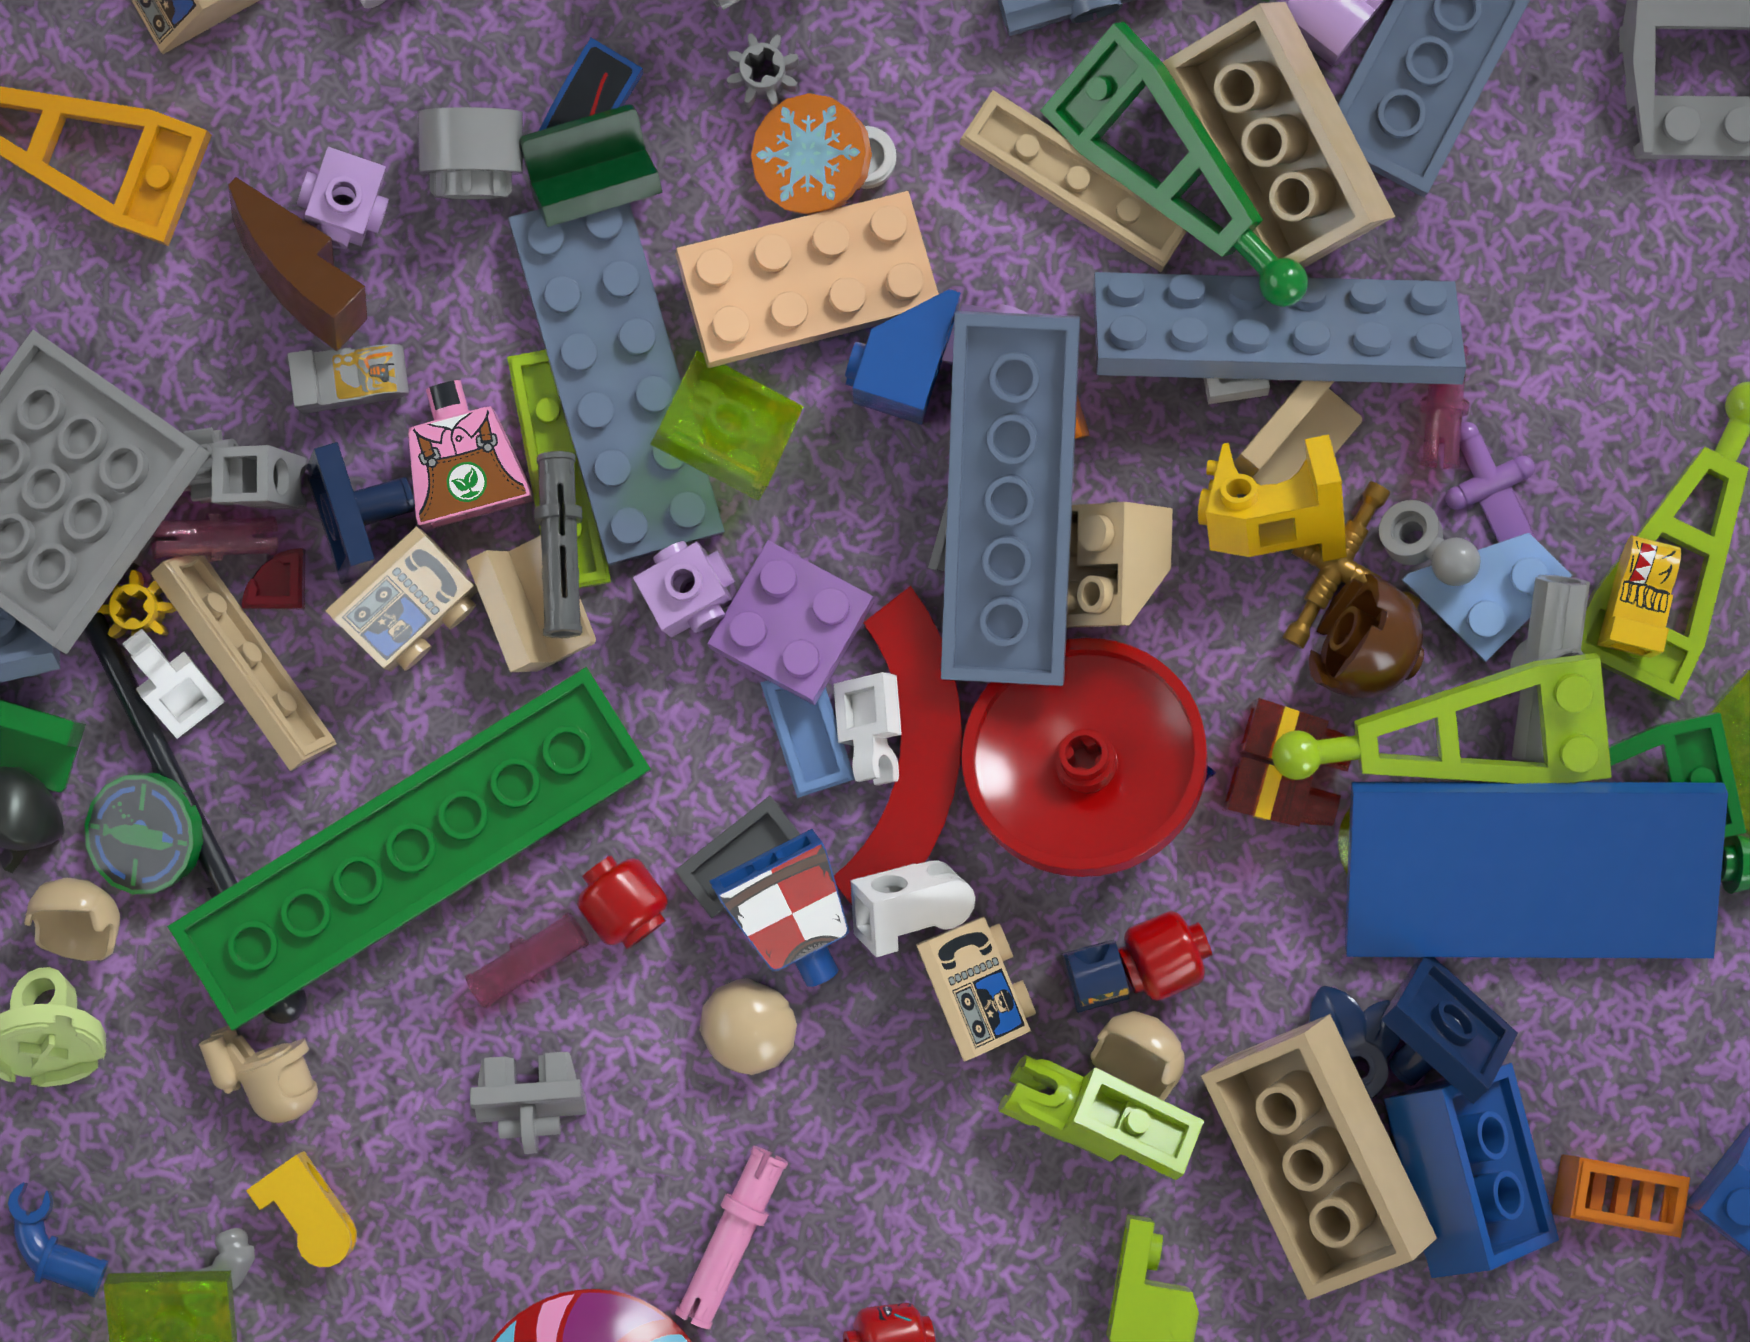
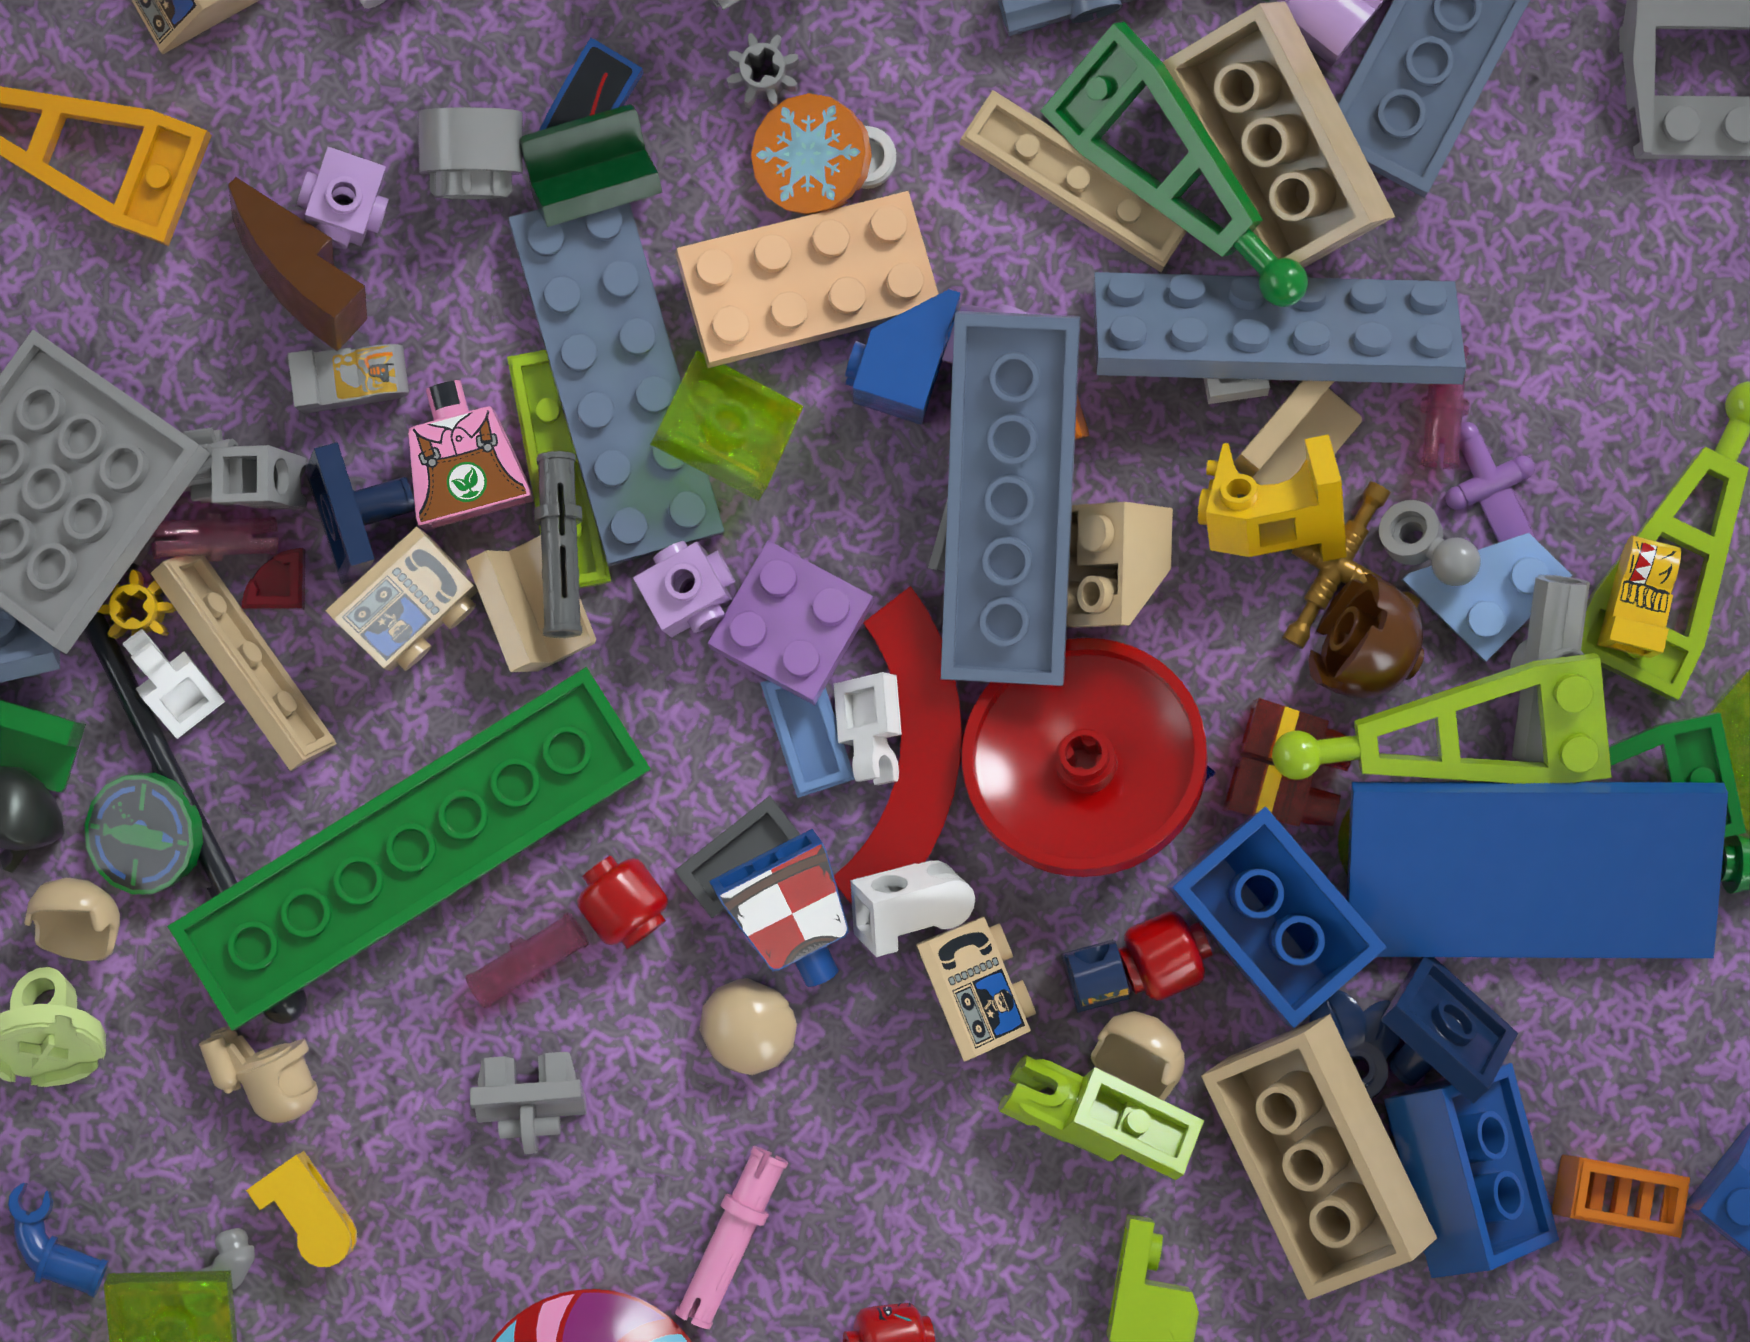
none -> blue slope [1167,806,1387,1028]

